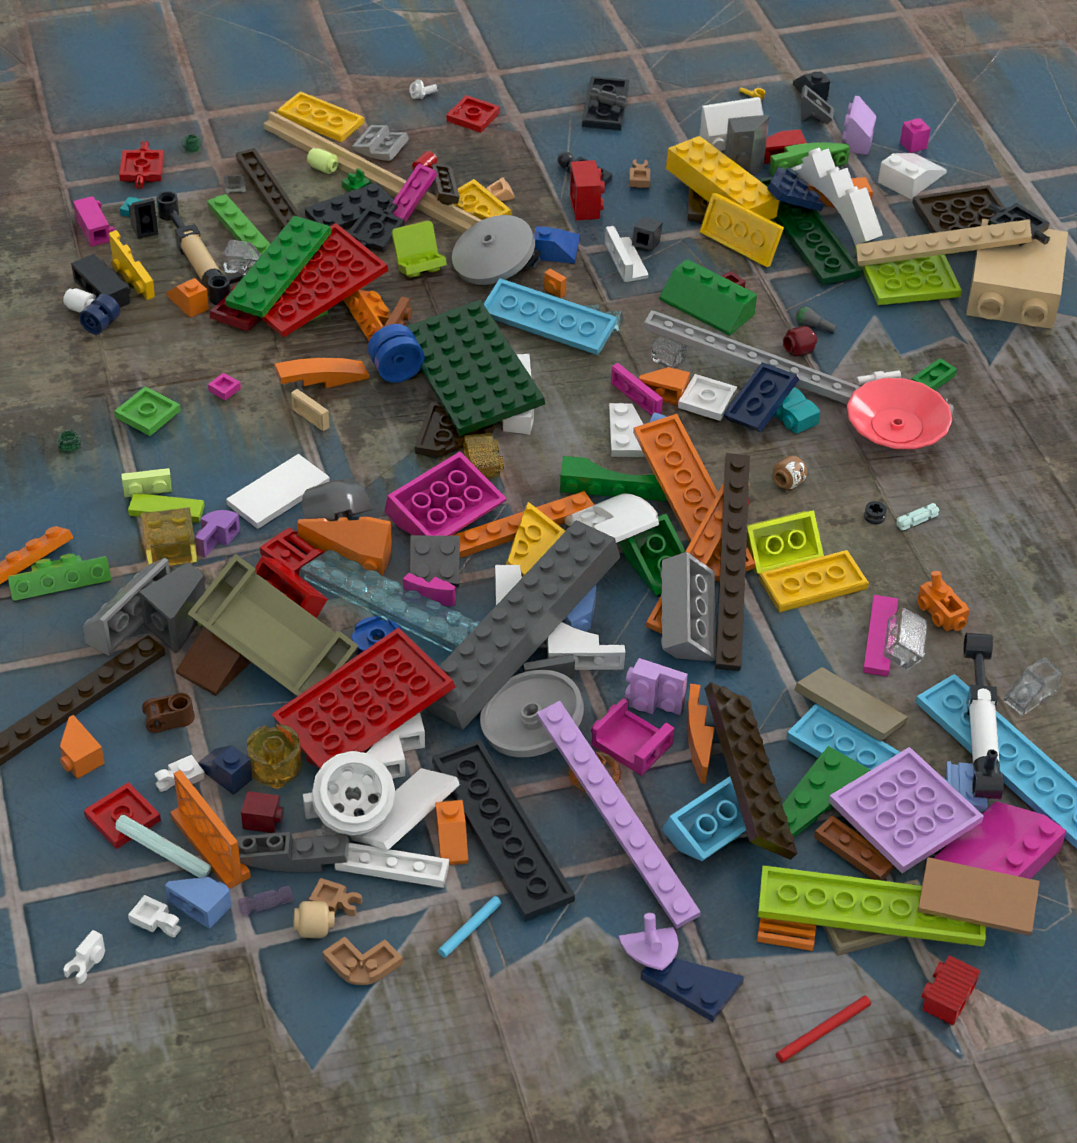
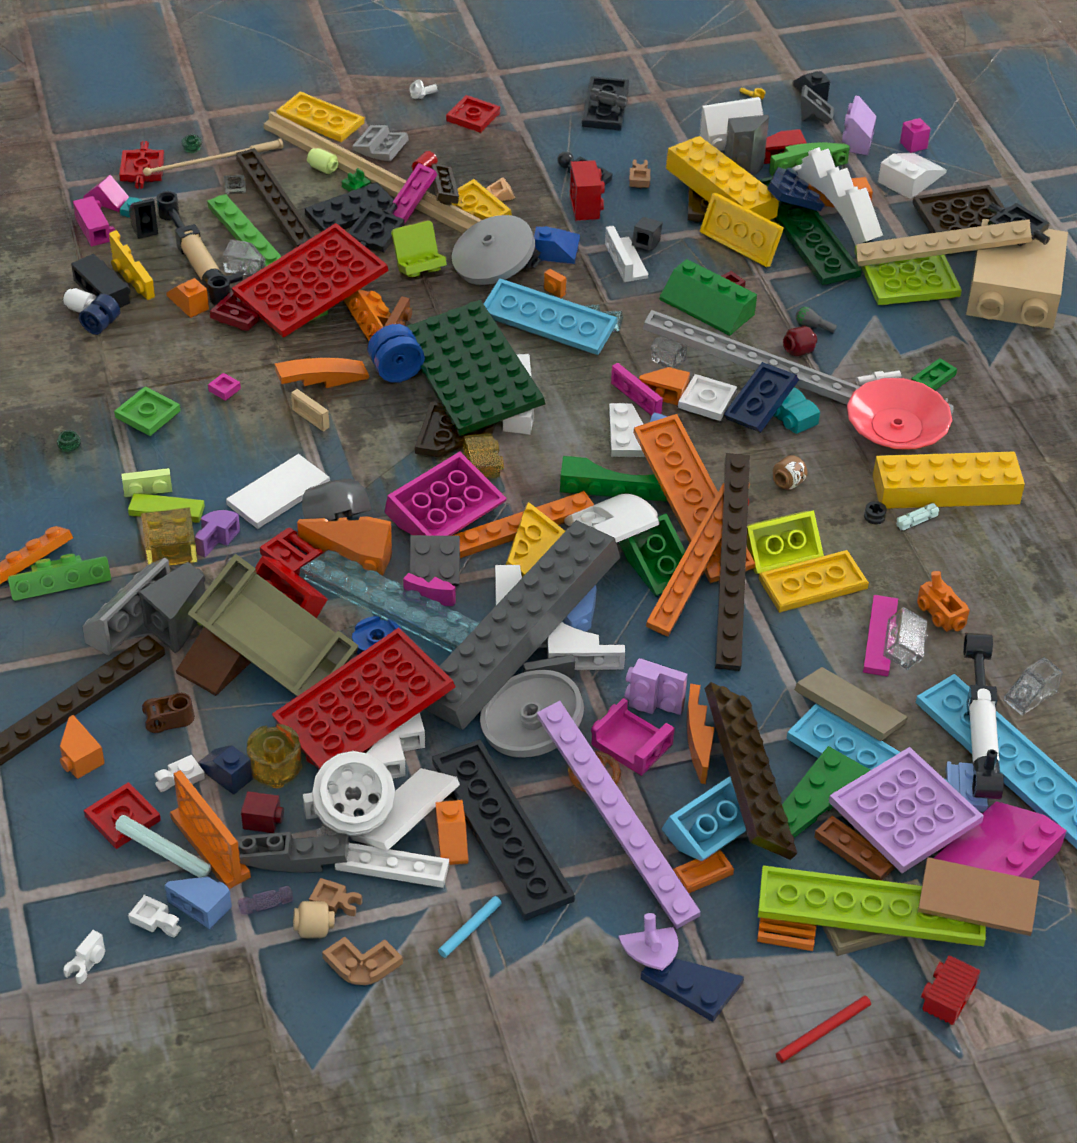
green plate [225,216,332,318] -> none
light grey slope [661,552,716,661] -> none
none -> slope [83,175,129,212]
none -> tan piece [143,139,283,176]
none -> orange tile [673,850,734,893]
none -> yellow brick [873,452,1025,509]

